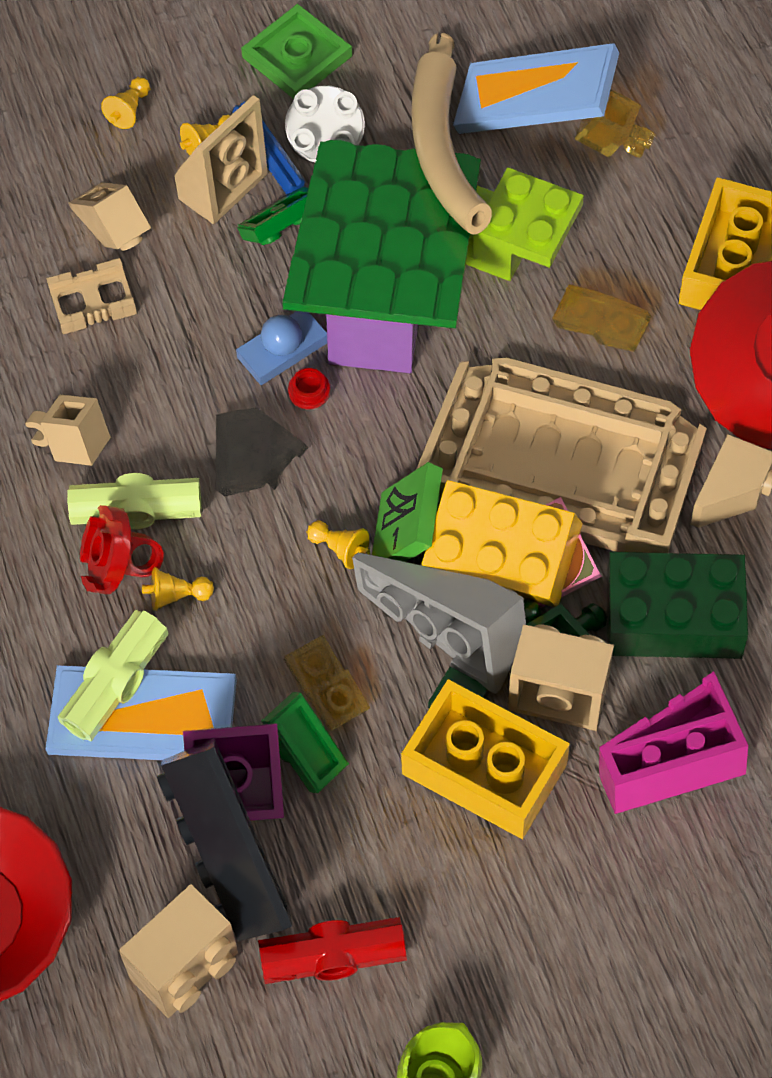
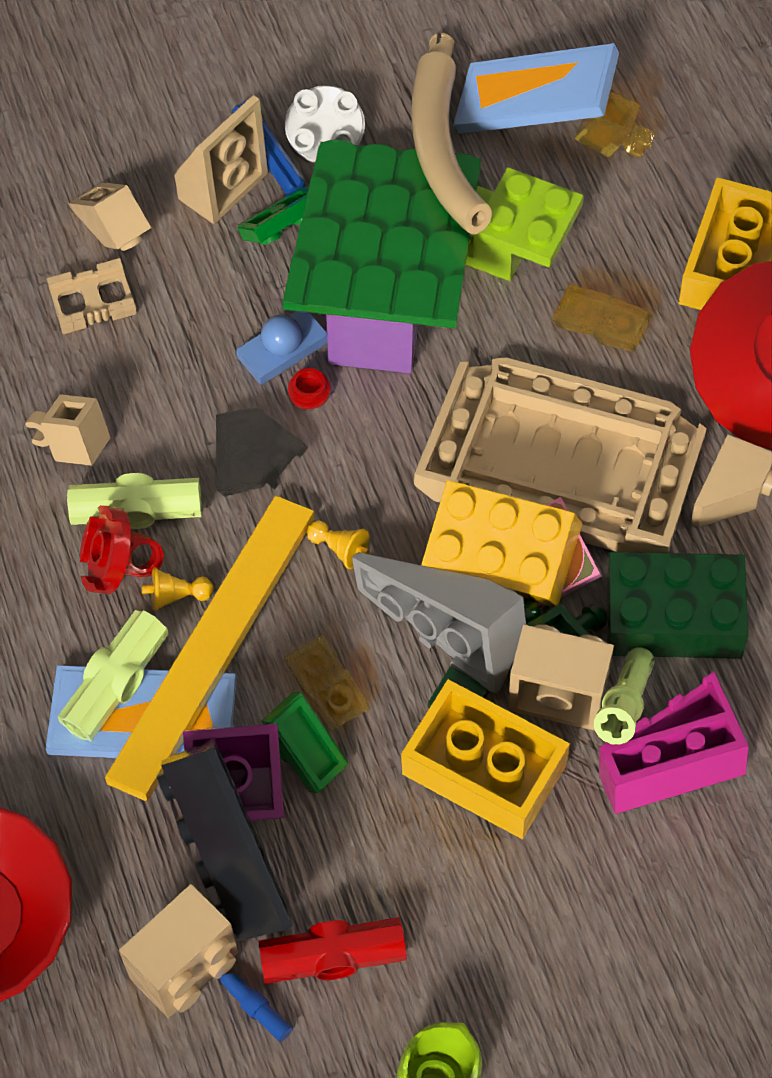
yellow piece [101,77,151,129] -> none
yellow piece [180,115,230,155] -> none
bright green tile [241,4,352,99] -> none
bright green tile [372,462,443,562] -> none
none -> yellow tile [105,495,315,802]
none -> blue piece [219,973,293,1042]
none -> yellowish green pin [594,647,655,745]

